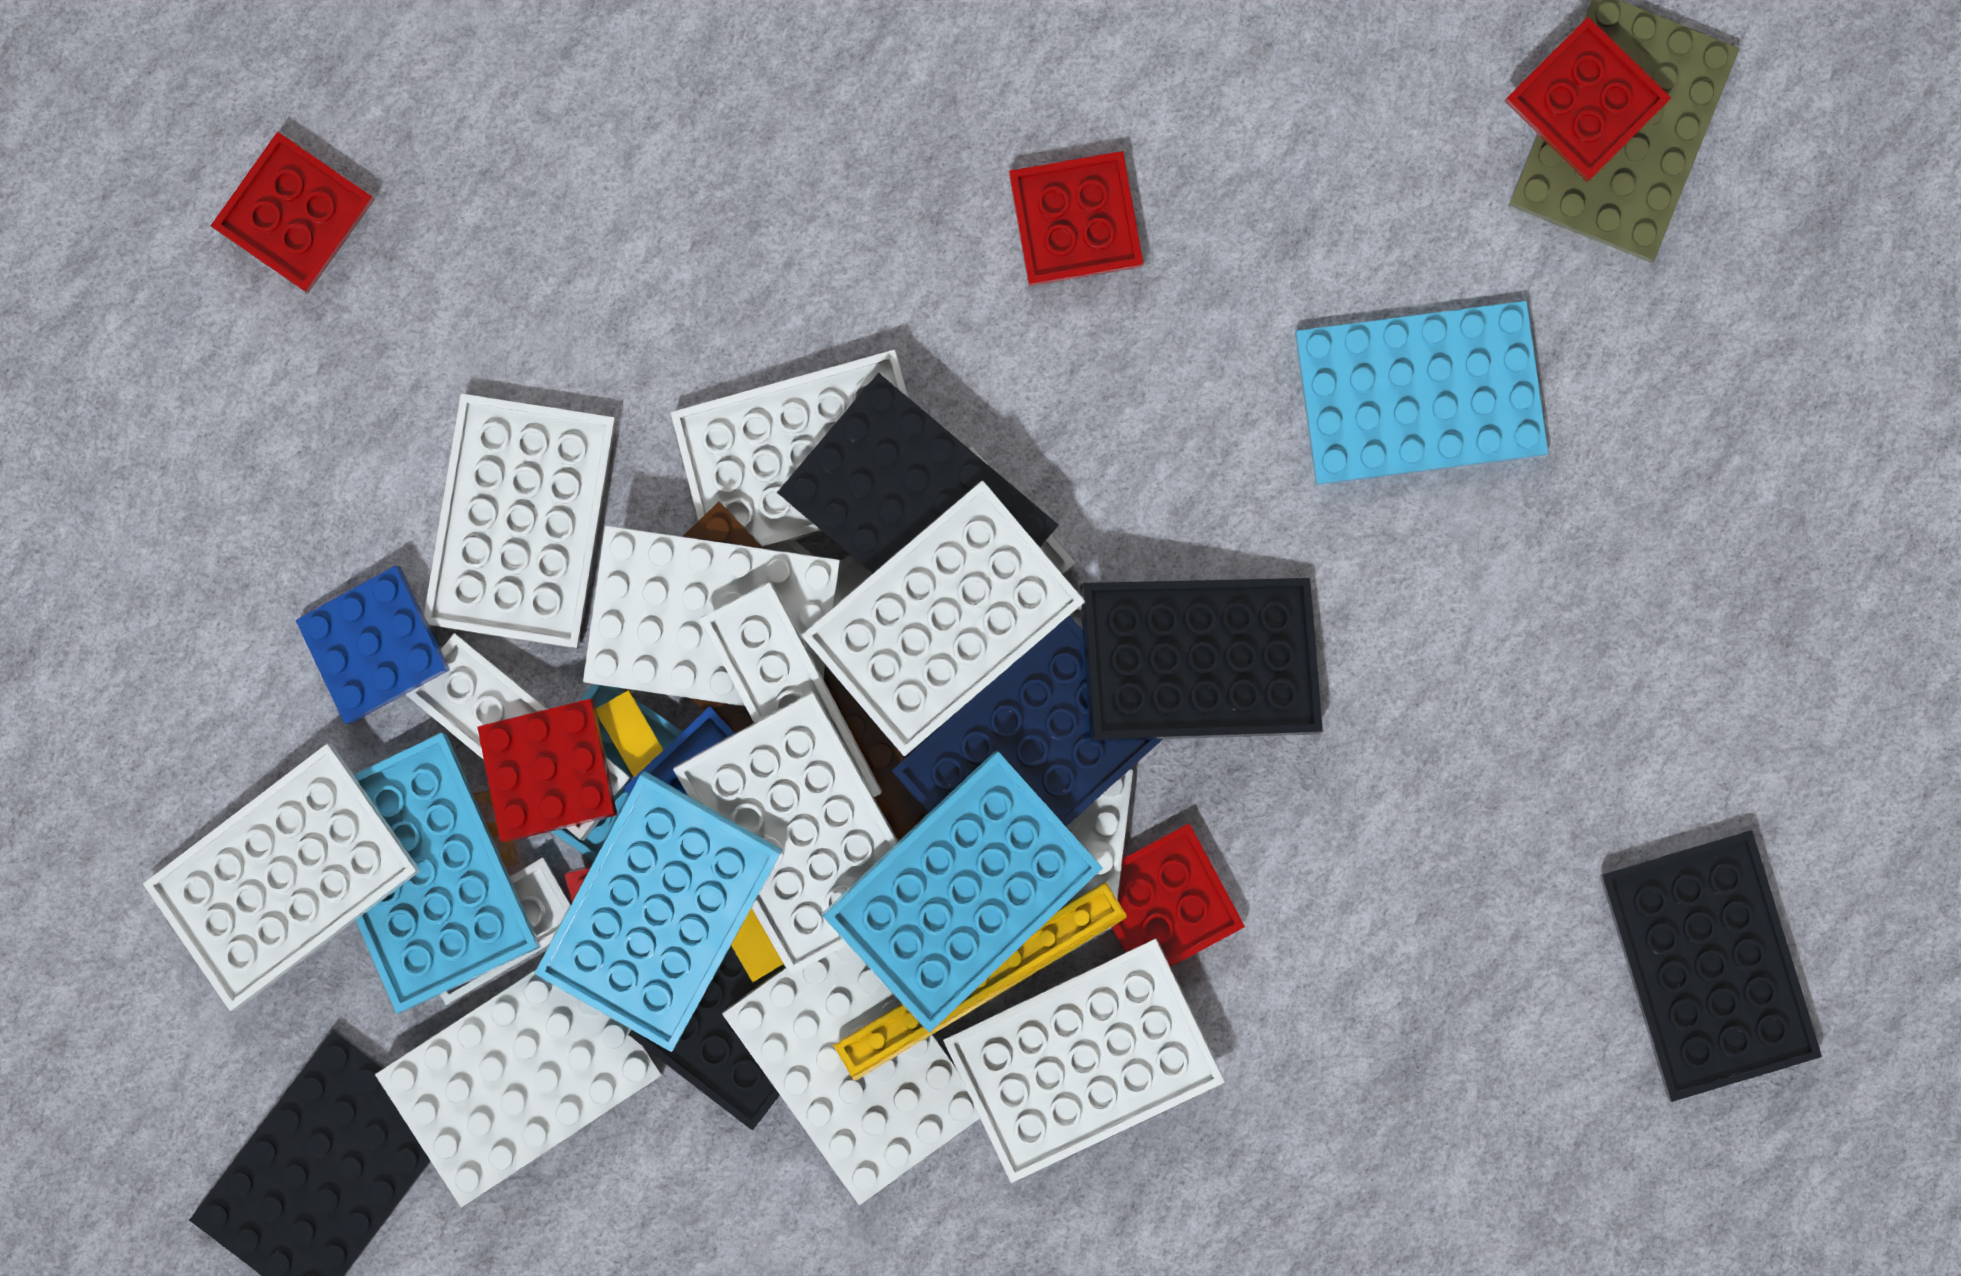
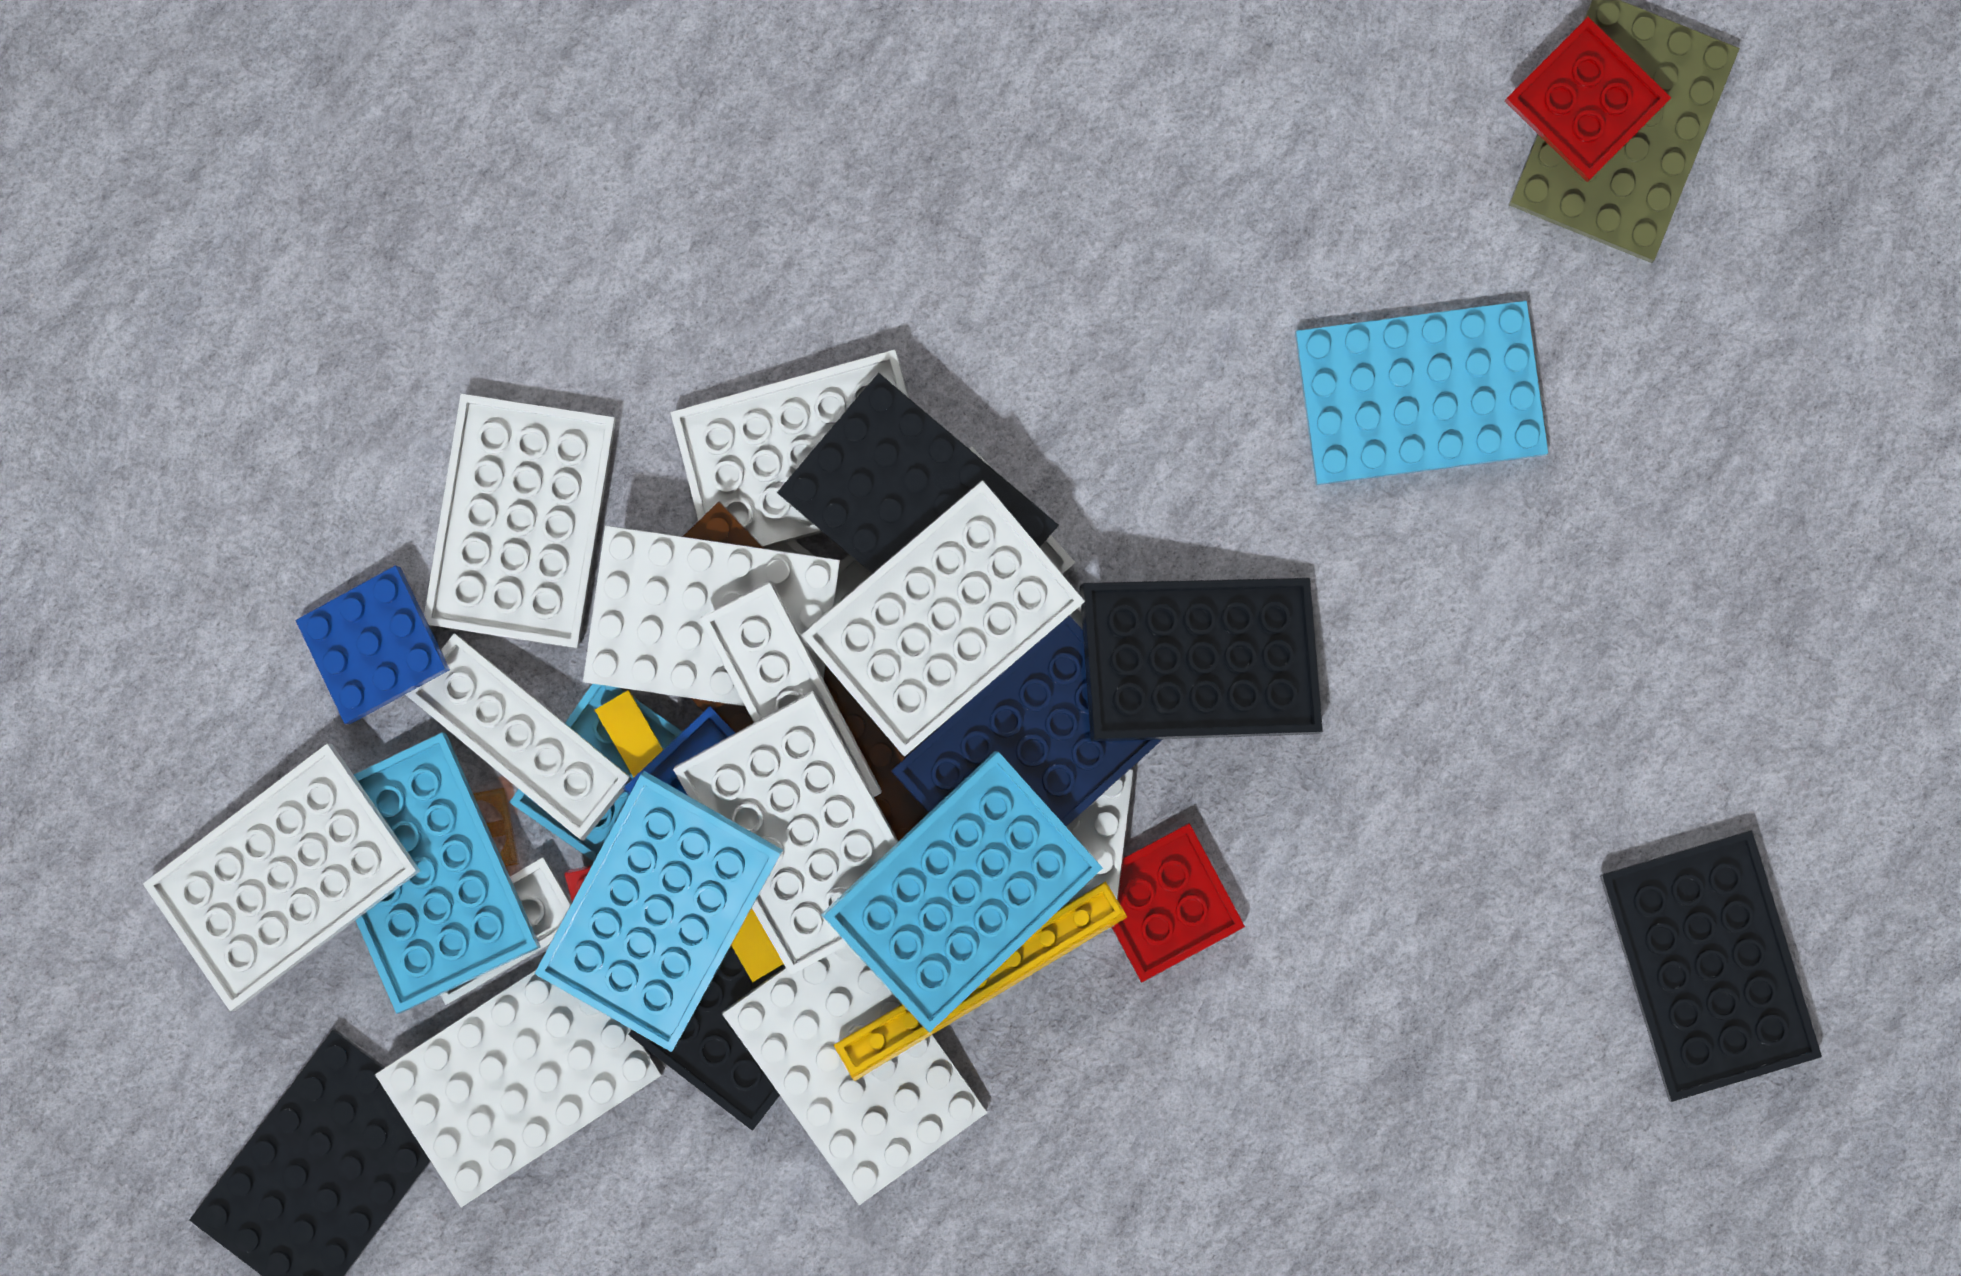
red plate [210,131,375,294] -> none
red plate [477,699,618,843] -> none
white plate [943,938,1225,1183] -> none
red plate [1009,151,1144,287] -> none

